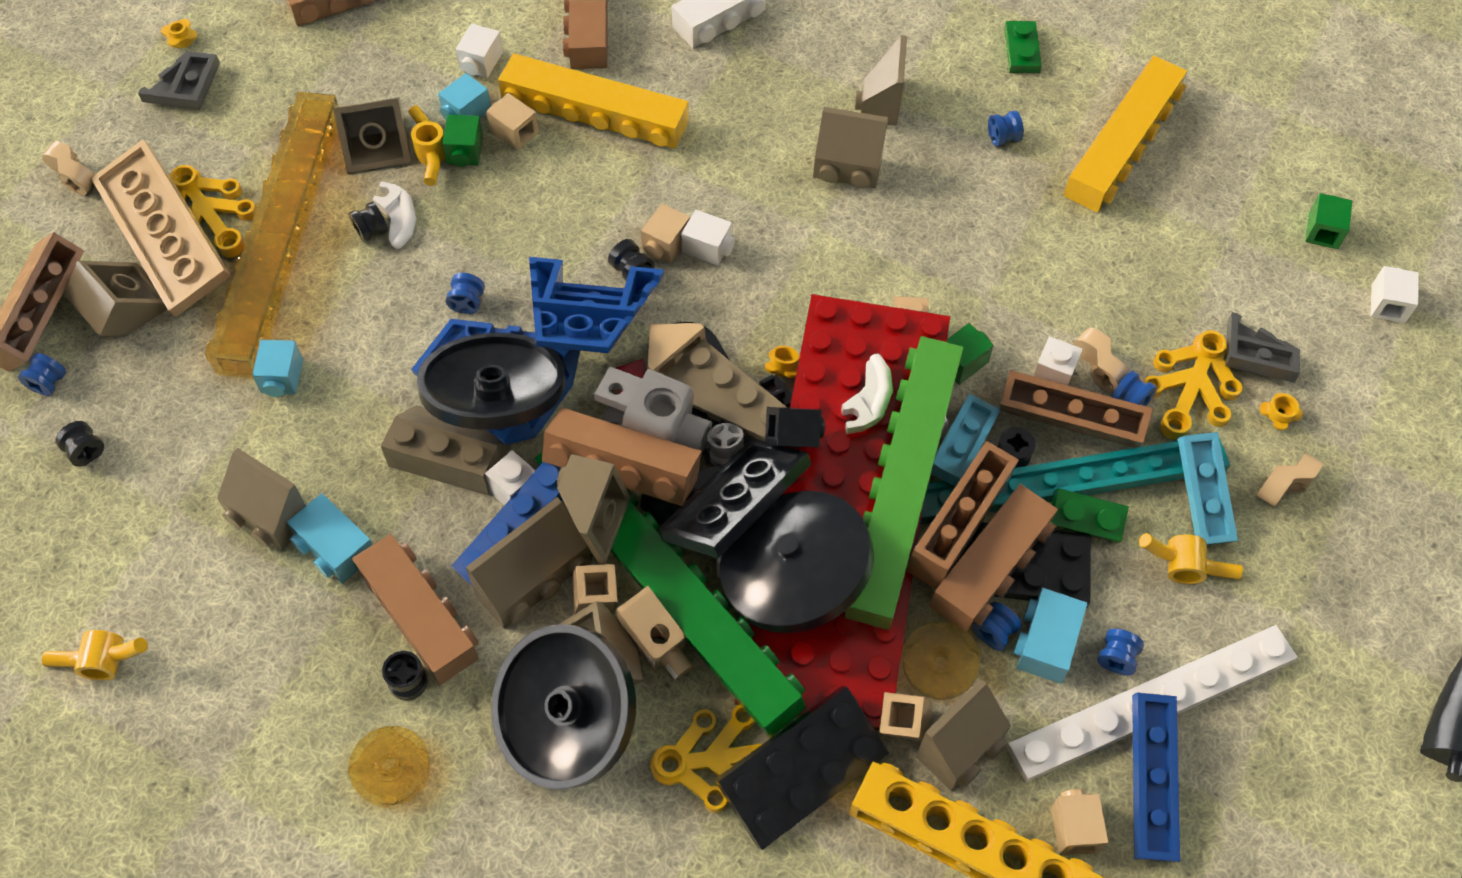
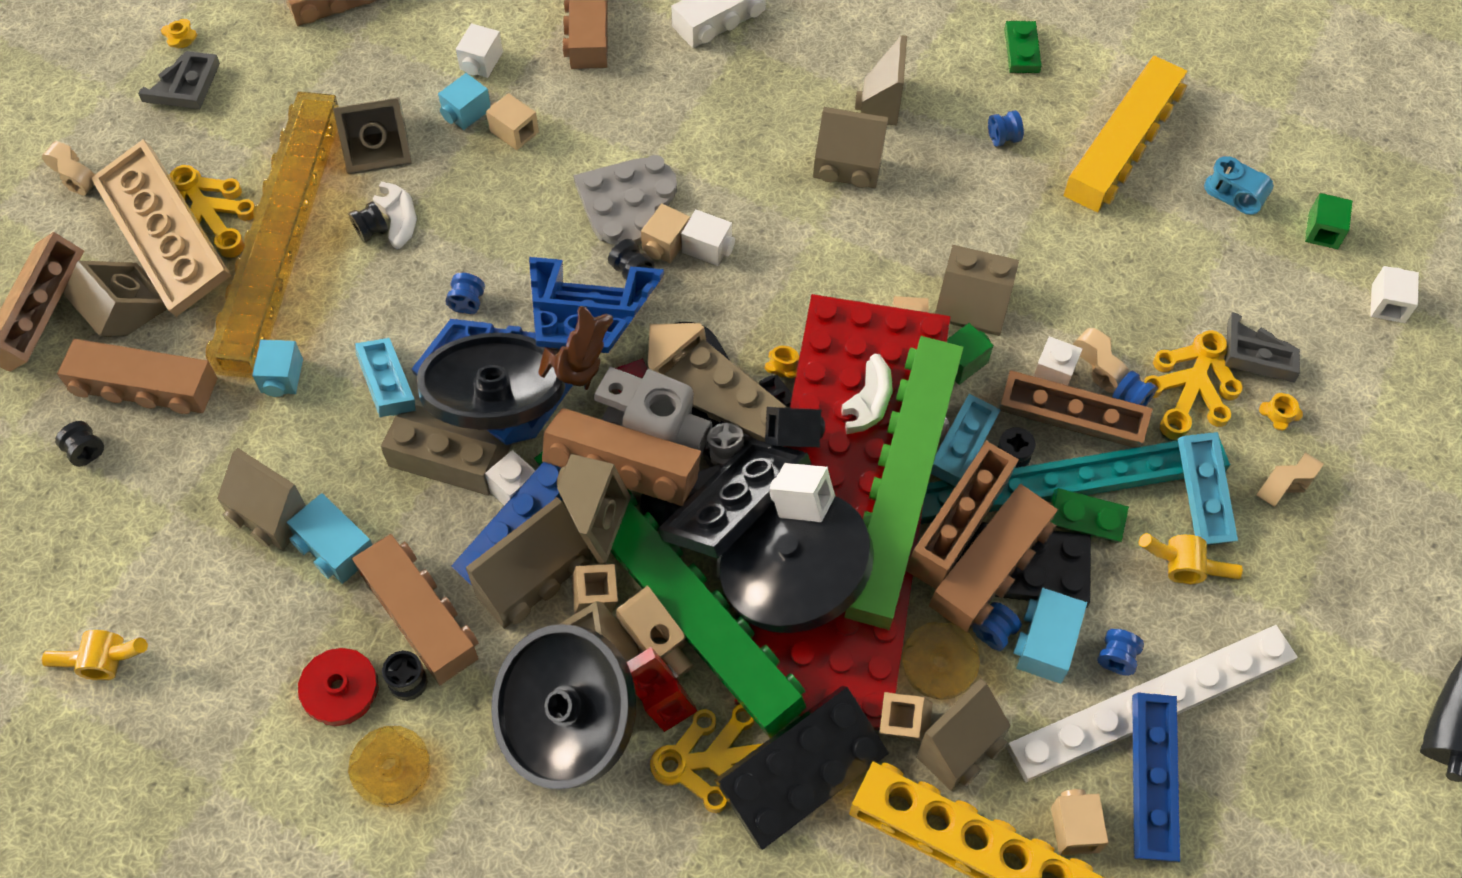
blue wheel [18,353,66,397] -> none
yellow piece [408,105,446,186] -> none
green brick [442,115,483,167] -> none
yellow brick [498,53,689,149] -> none
none -> medium nougat brick [57,339,218,414]
none -> red plate [298,648,379,727]
none -> medium azure plate [355,338,416,417]
none -> reddish brown hair [538,306,613,390]
none -> light grey plate [573,155,677,245]
none -> red slope [626,647,698,732]
none -> white brick [770,463,835,522]
none -> dark tan slope [935,245,1019,336]
none -> dark azure piece [1204,156,1274,215]

